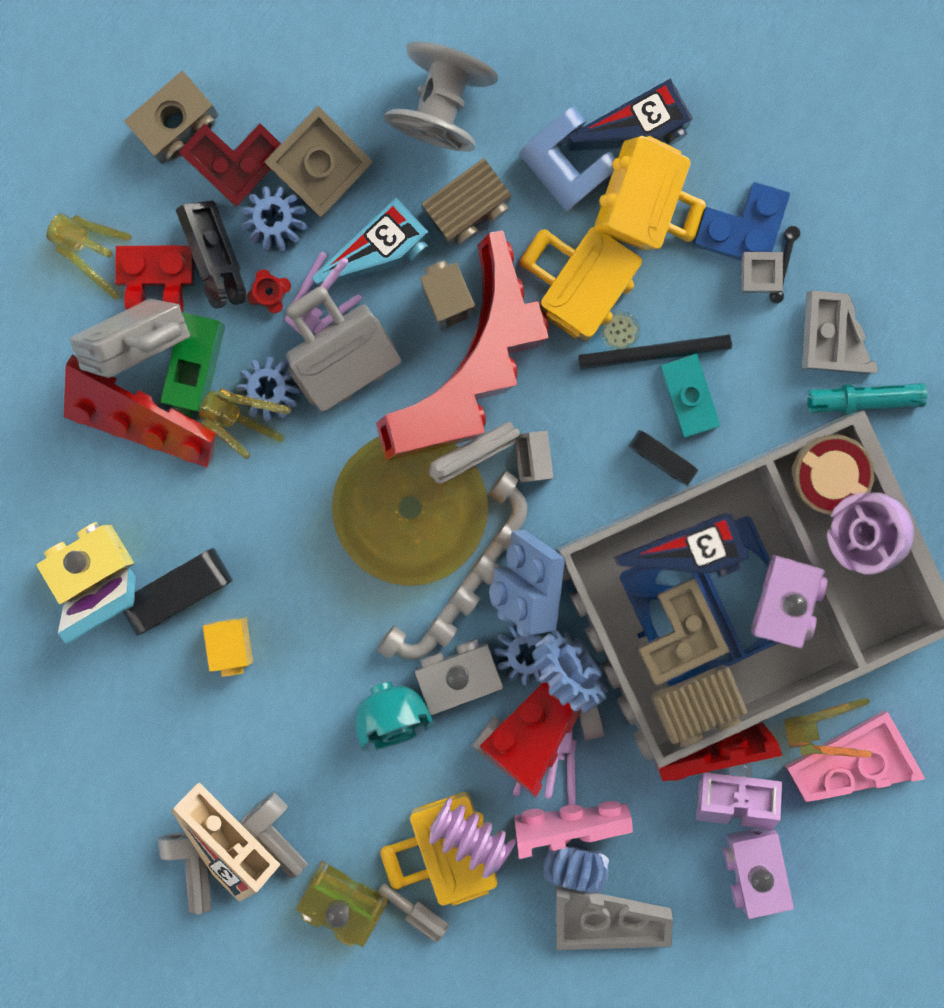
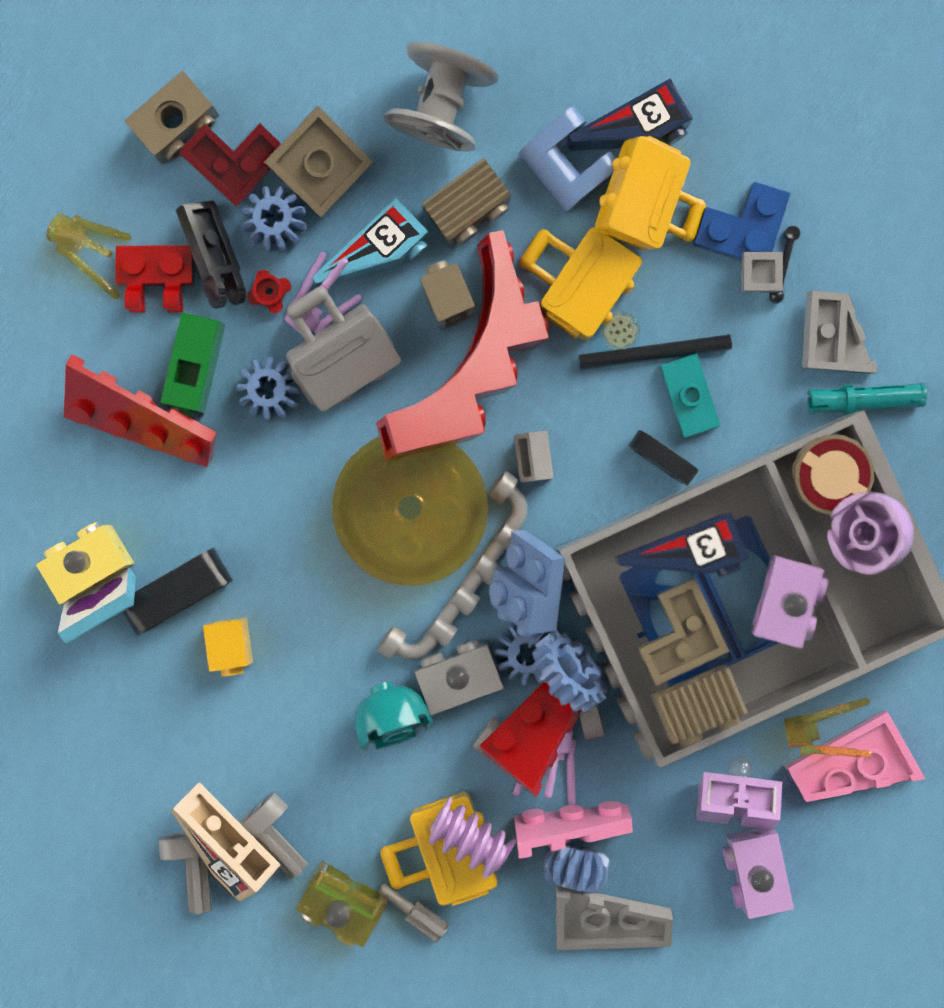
light grey piece [70,299,190,377] -> none
clear yellow plant [199,388,291,459] -> none
light grey axle [428,422,520,483] -> none
red wing [653,721,783,782] -> none

